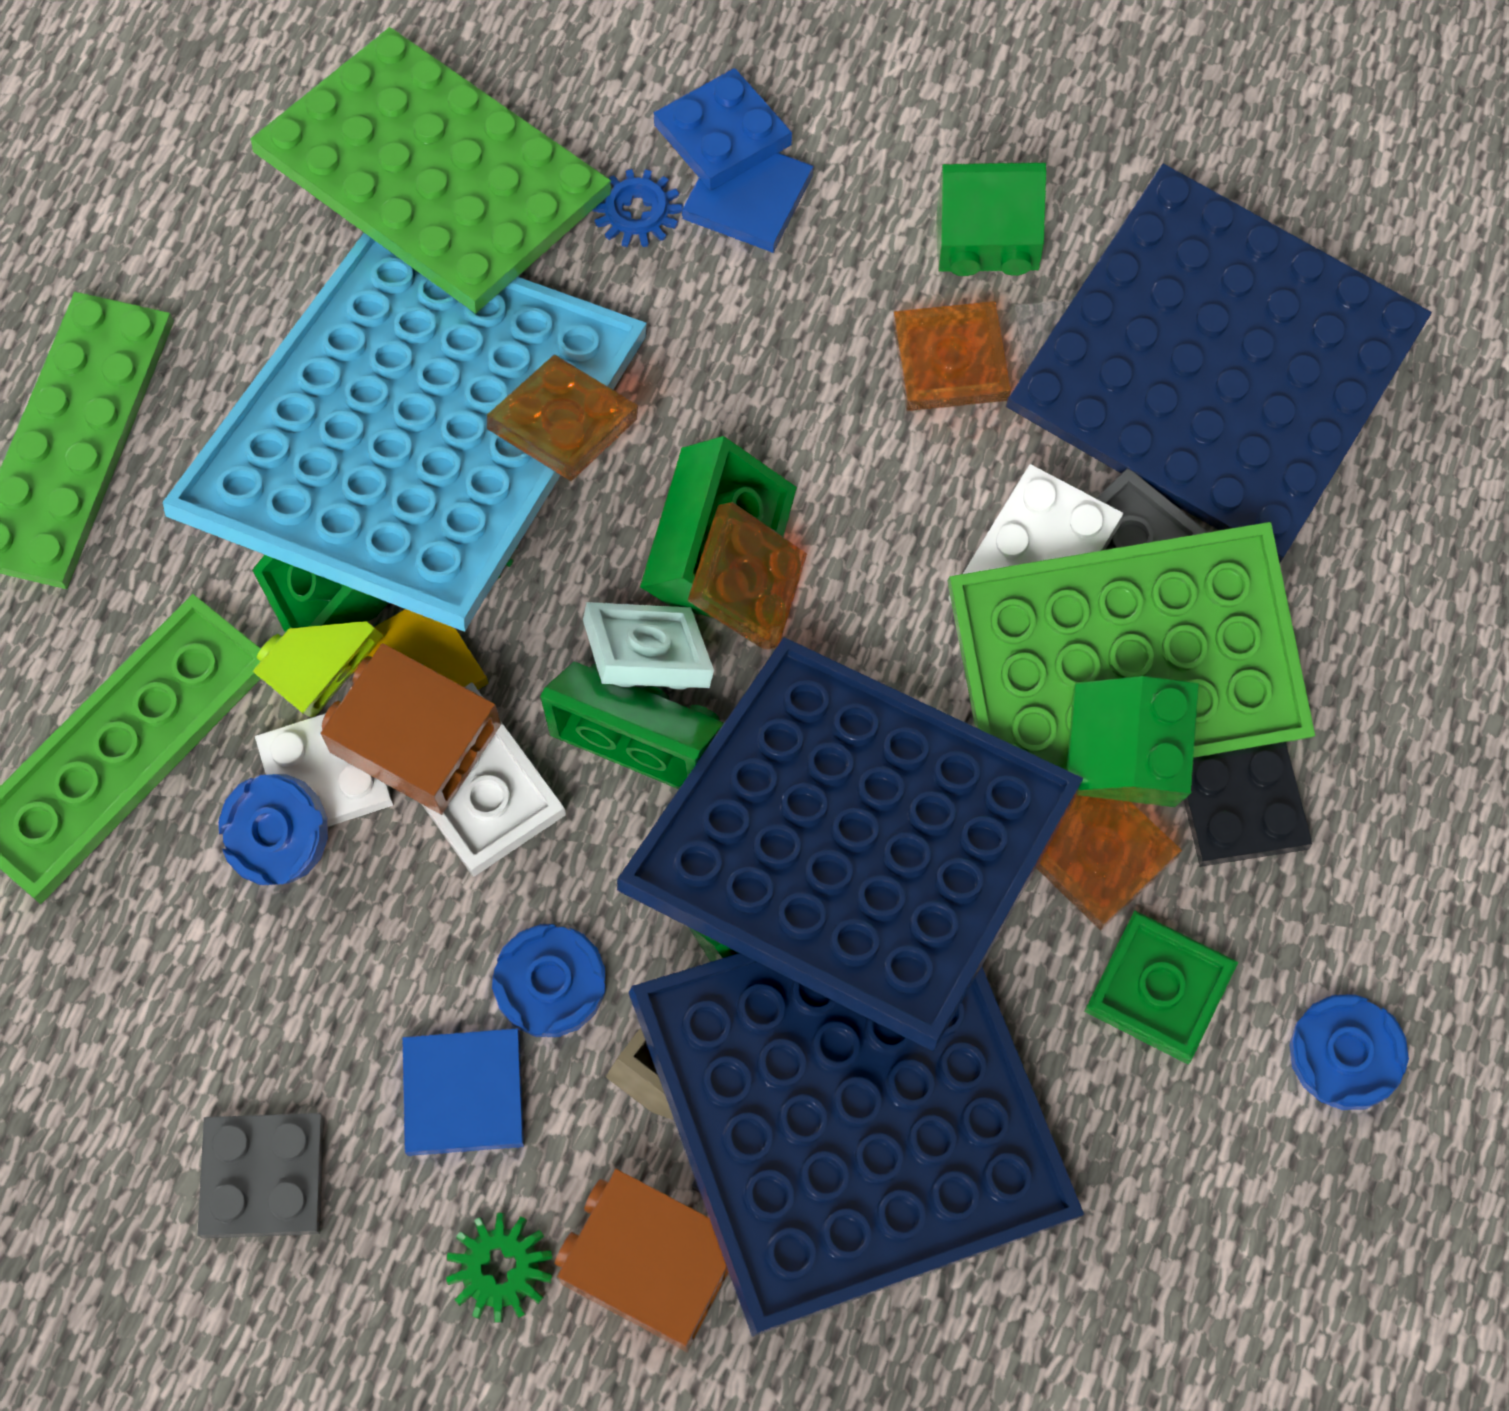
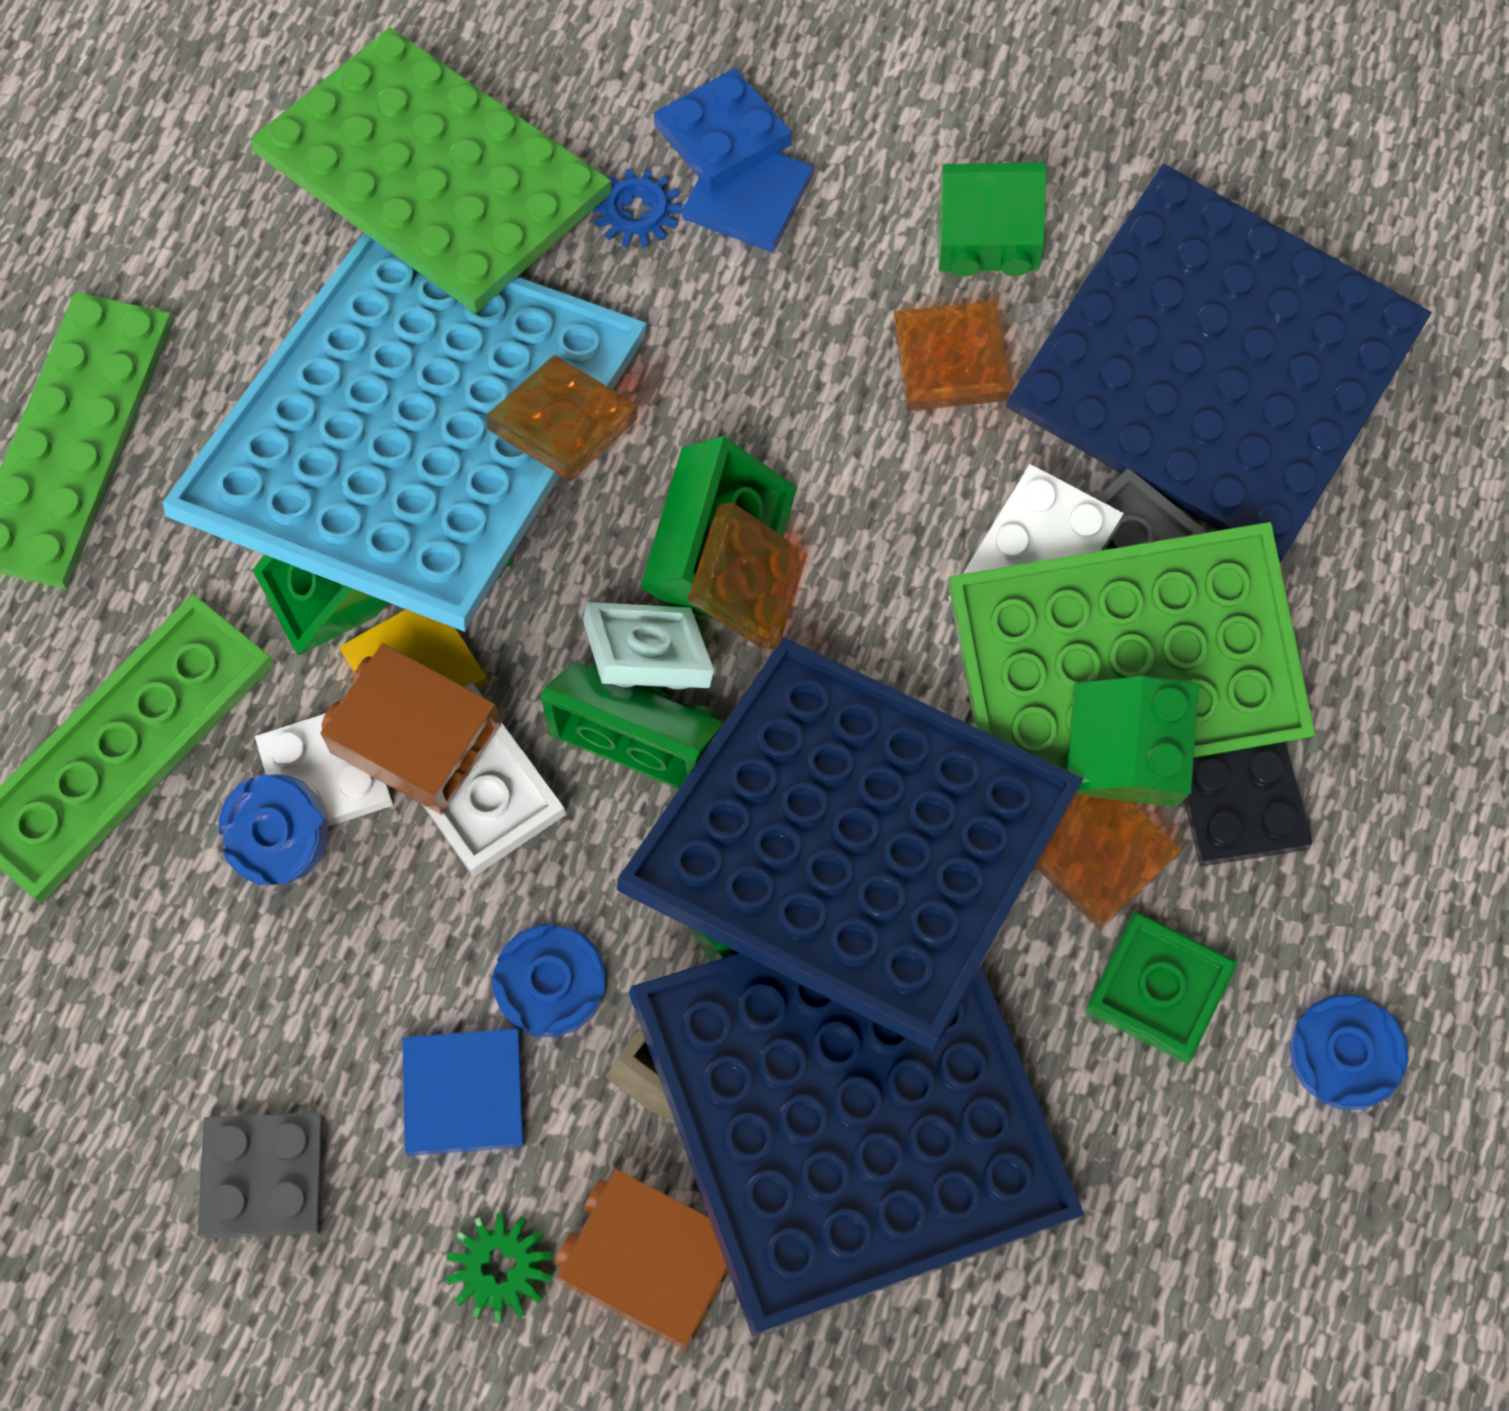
lime slope [253,621,384,718] -> none

